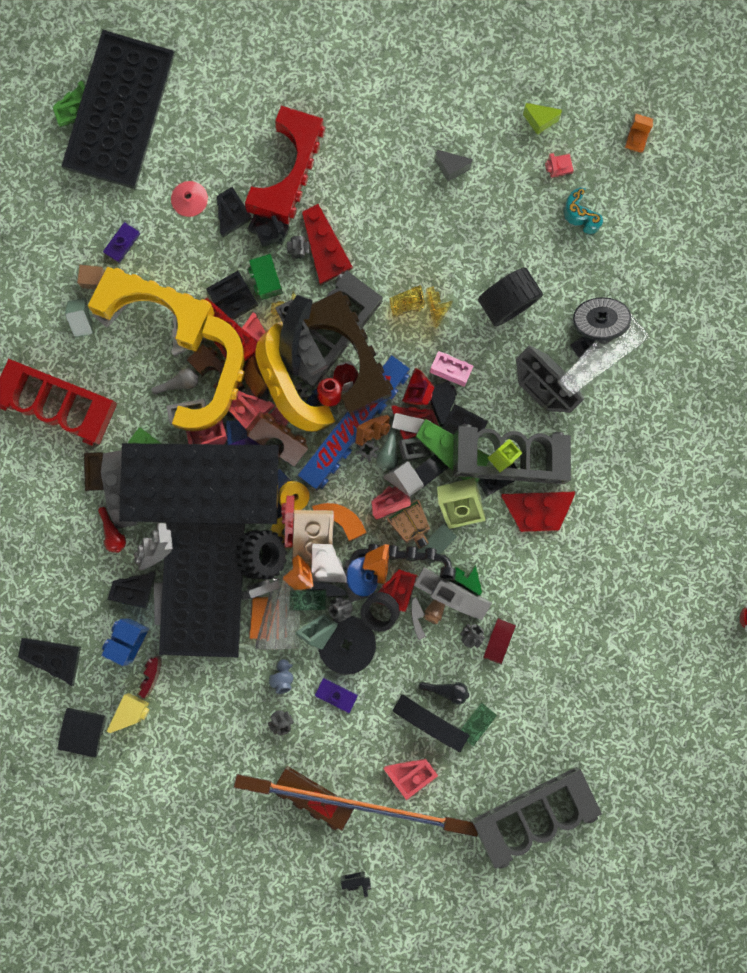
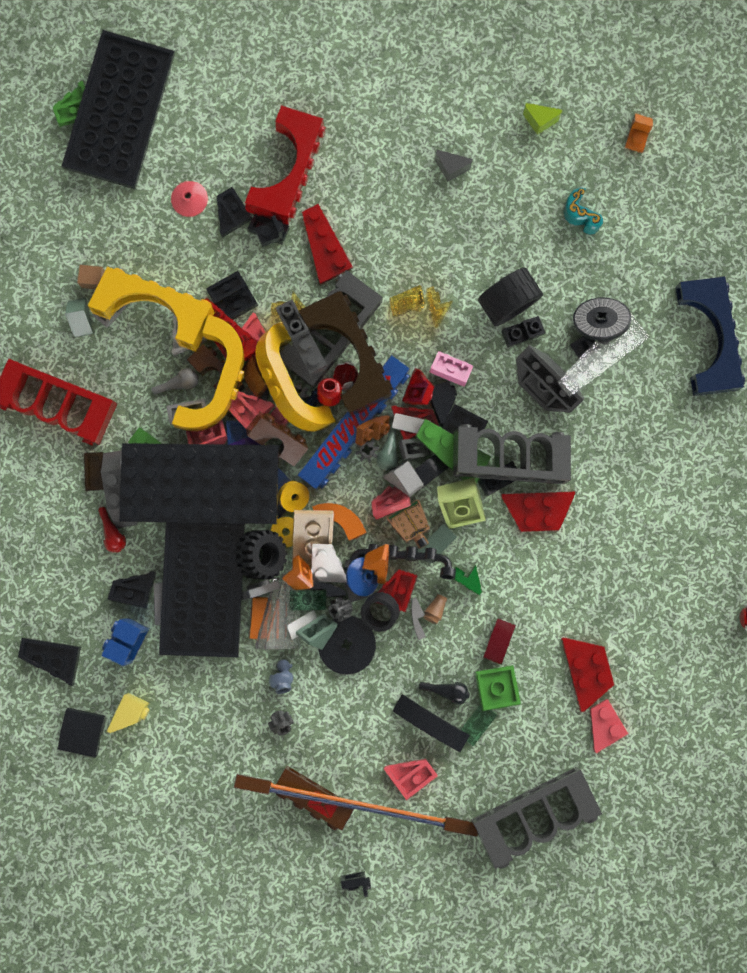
dark purple plate [103,222,140,263] -> none
light grey slope [134,523,172,570] -> none
dark red slope [138,656,162,699] -> none
green brick [248,254,283,300] -> none
black slope [279,295,313,376] -> none
red wing [282,496,295,548] -> none
dark grey gear [287,236,309,259] -> none
dark purple plate [315,678,358,713] -> none
light grey slope [414,567,492,620] -> none
dark grey gear [460,624,485,648] -> none
lime slope [488,439,522,472] -> none
coral bracket [545,153,574,178] -> none
none -> white sticker [287,610,317,640]
none -> bright green tile [474,665,521,711]
none -> black slope [501,316,545,348]
none -> red wing [561,637,614,712]
none -> coral wing [590,699,628,753]
none -> dark blue arch [675,276,745,396]

